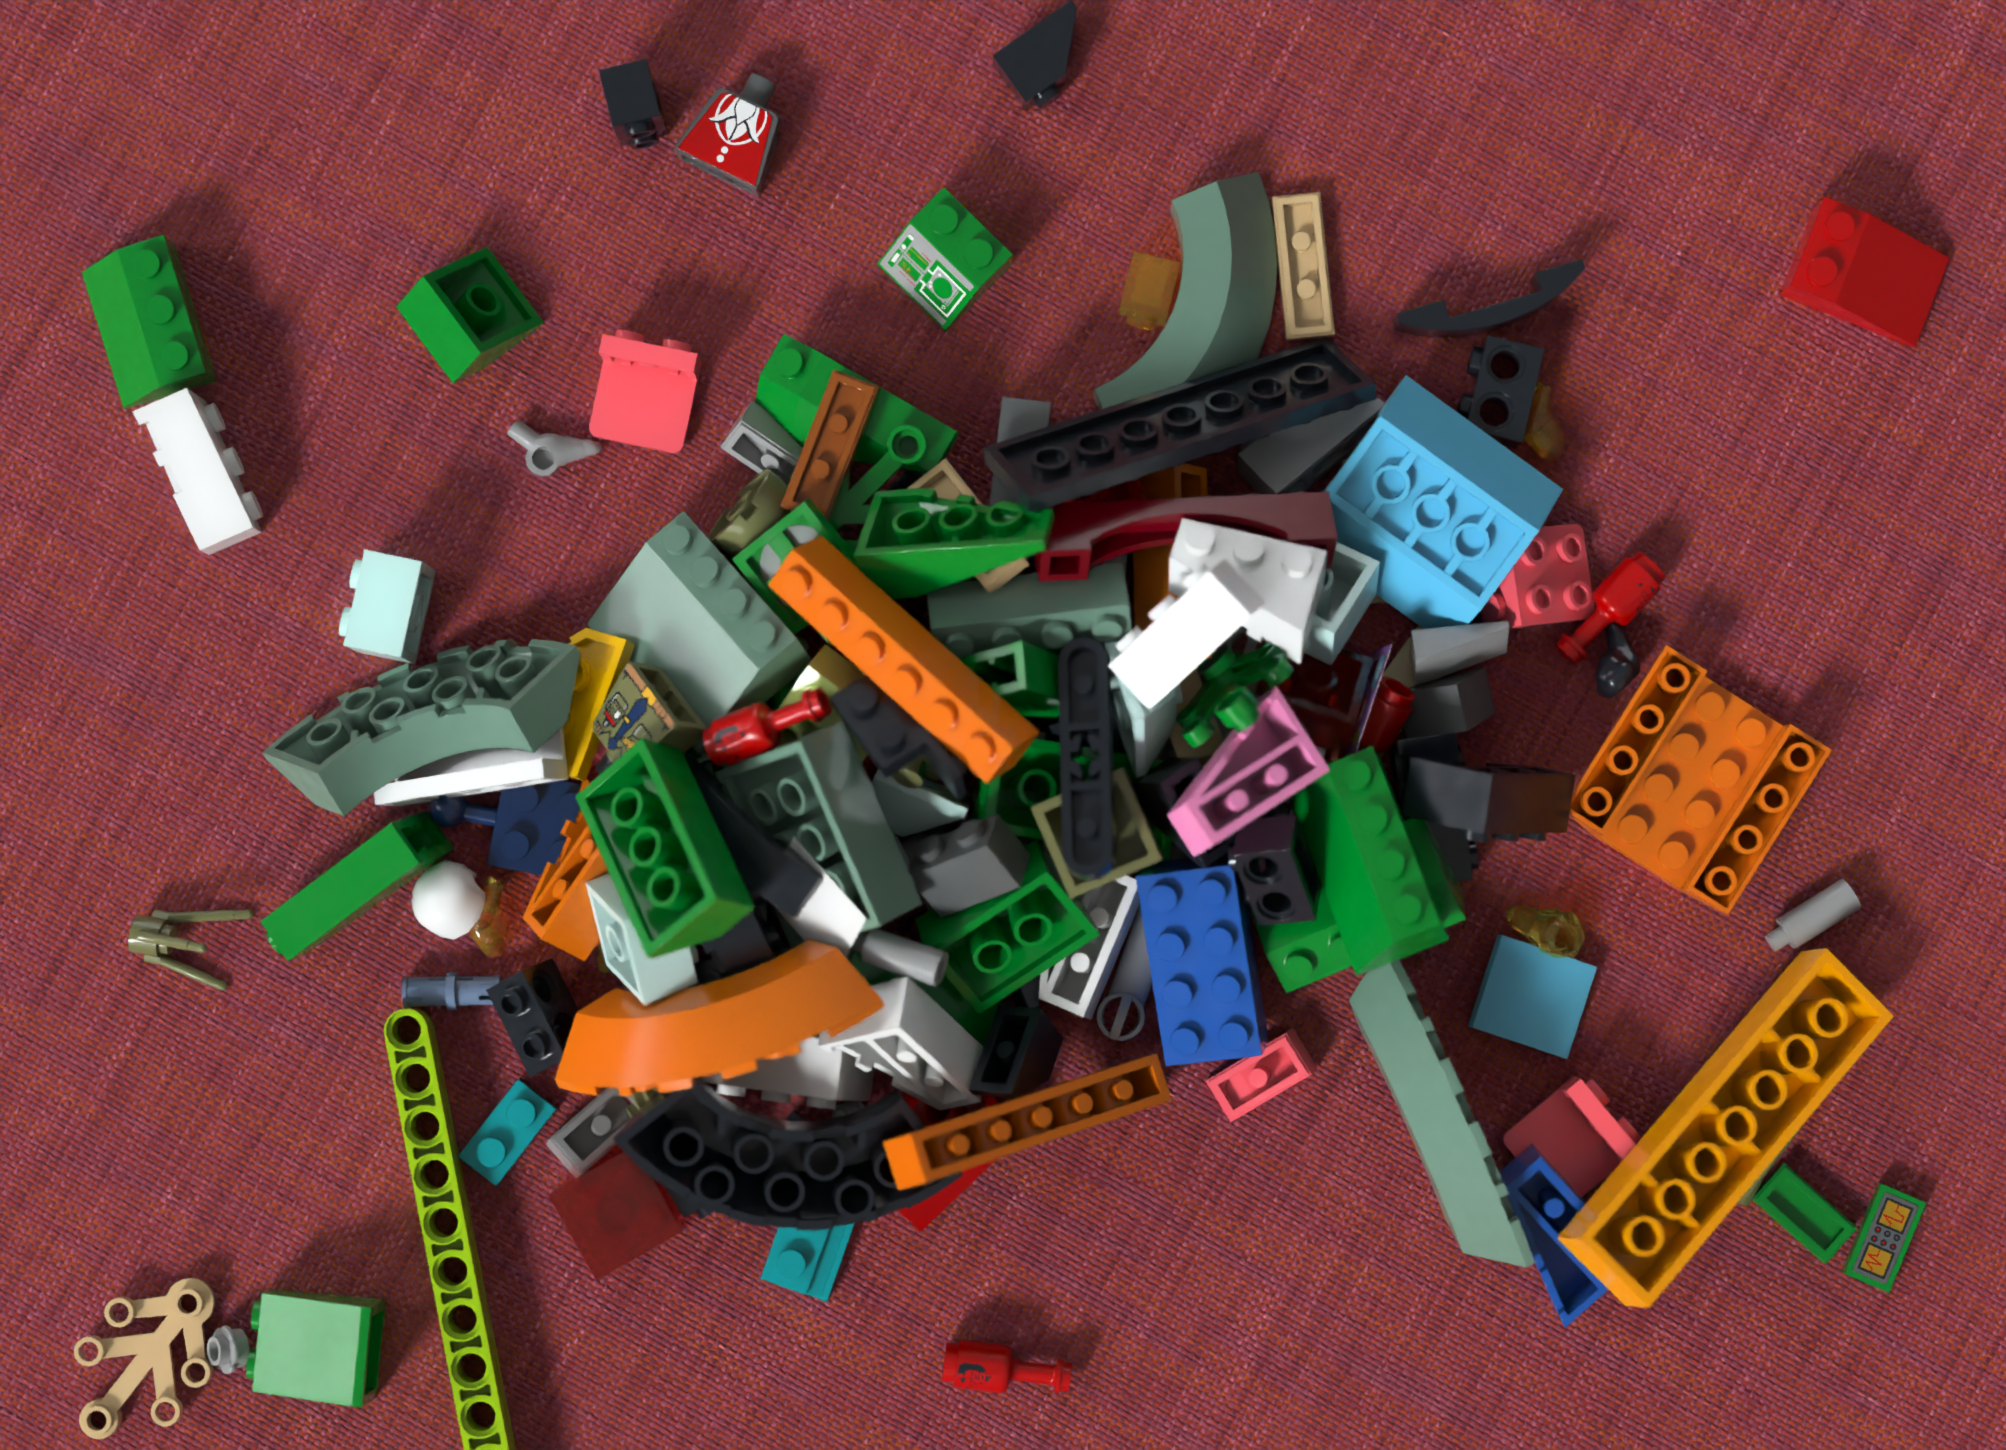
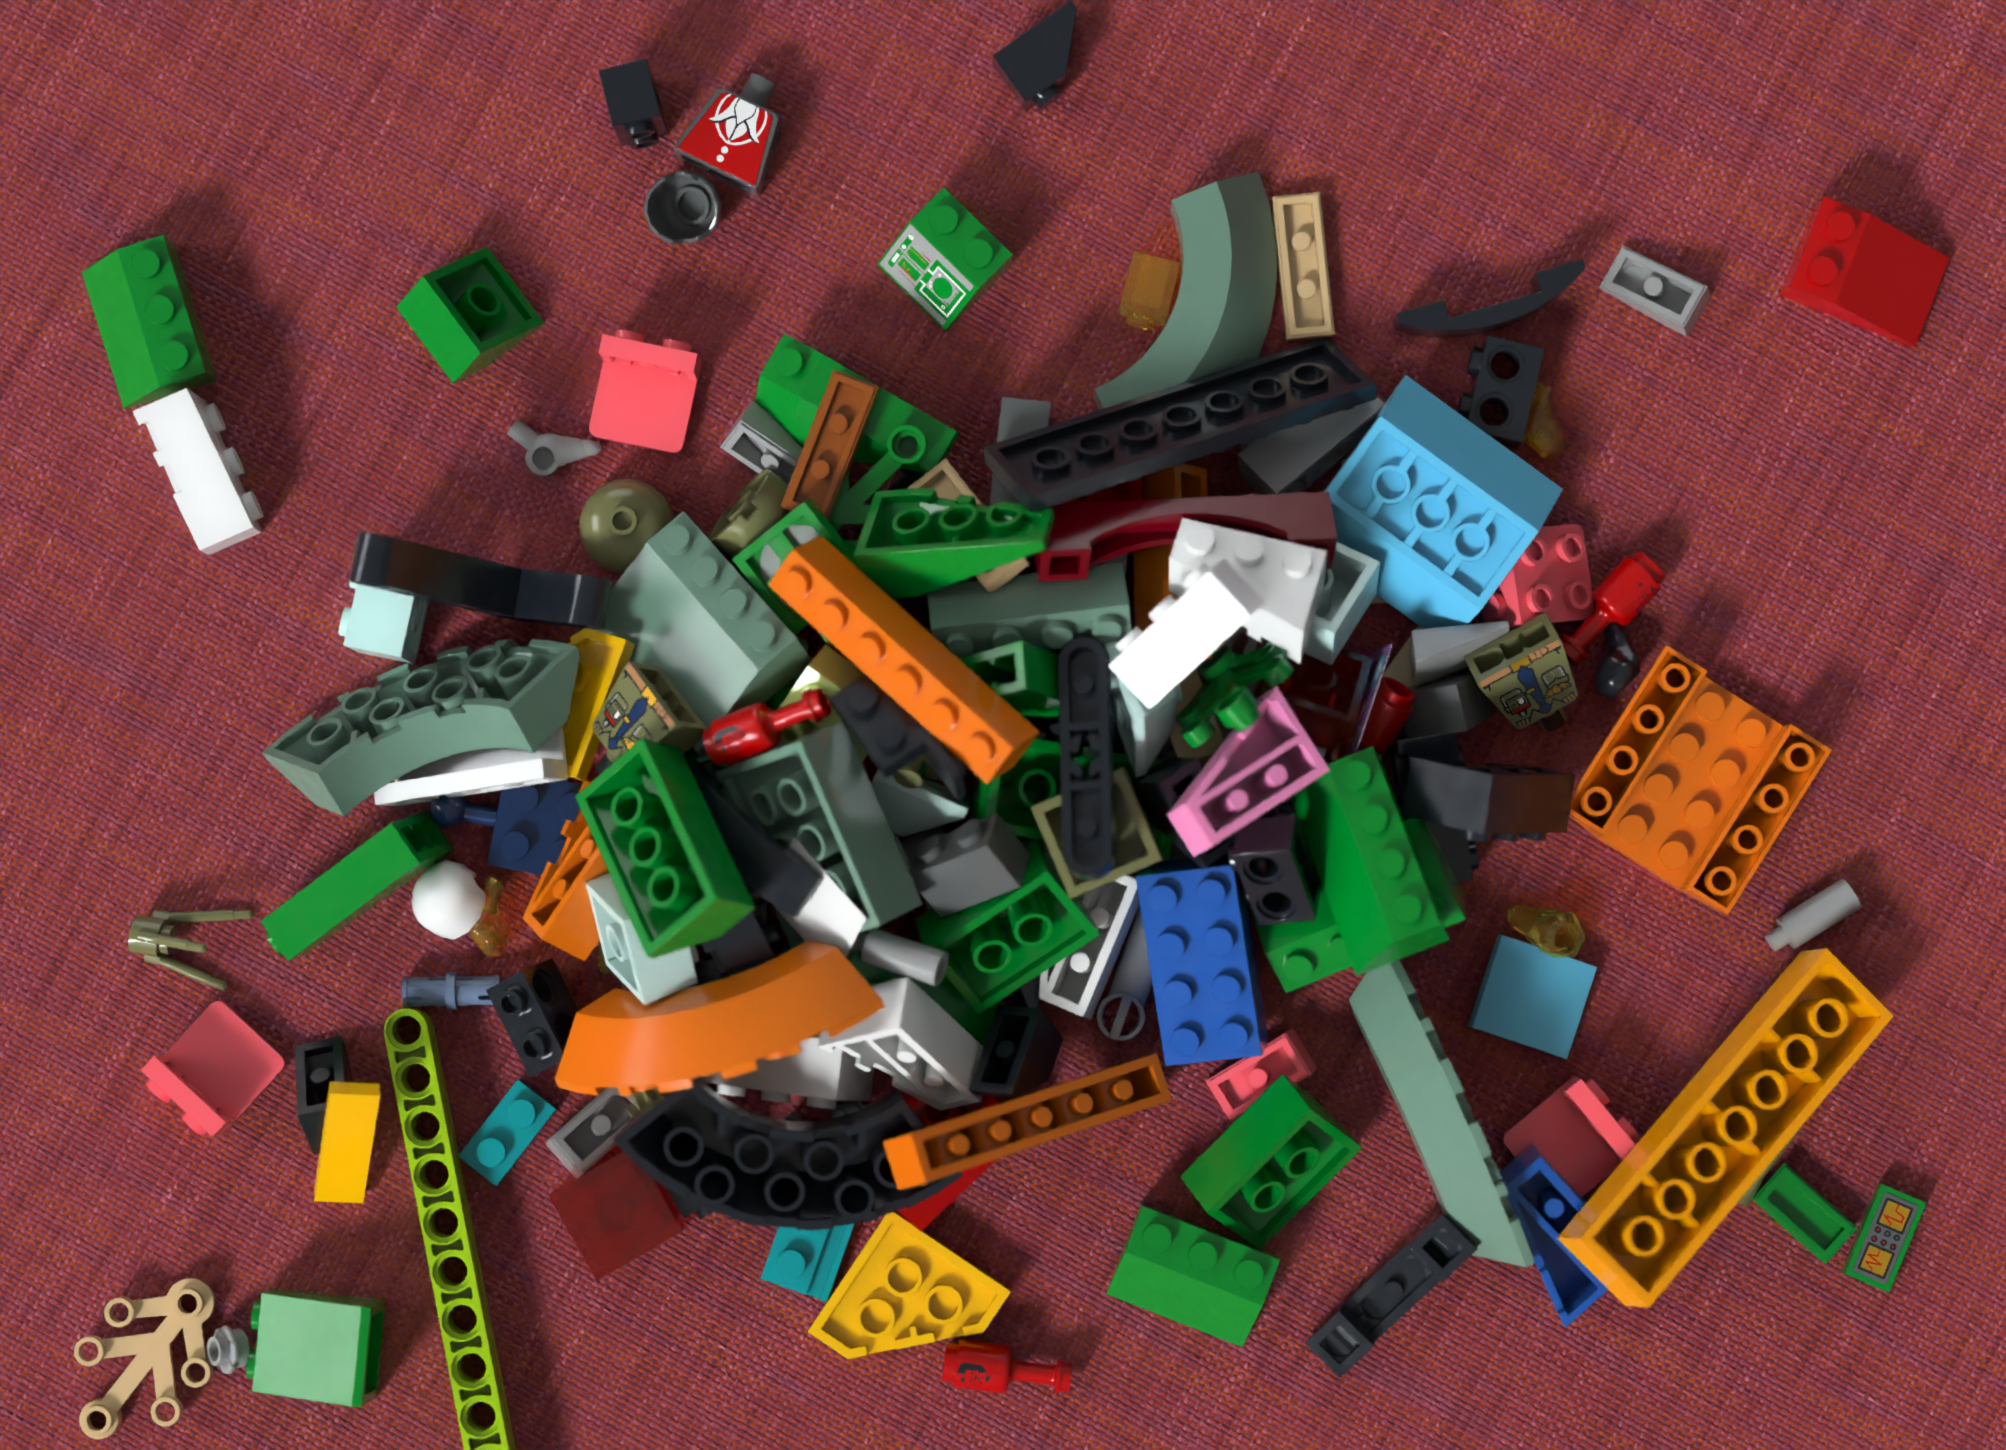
none -> coral bracket [141,1001,286,1137]
none -> black slope [295,1035,353,1155]
none -> yellow tile [314,1081,380,1203]
none -> black beam [349,532,612,630]
none -> olive cylinder [579,479,676,574]
none -> dark grey hair [644,171,723,245]
none -> yellow plate [808,1211,1011,1359]
none -> green slope [1106,1202,1280,1347]
none -> green slope [1180,1074,1363,1249]
none -> black slope [1305,1212,1478,1378]
none -> olive torso [1464,612,1578,732]
none -> light grey slope [1600,246,1710,337]

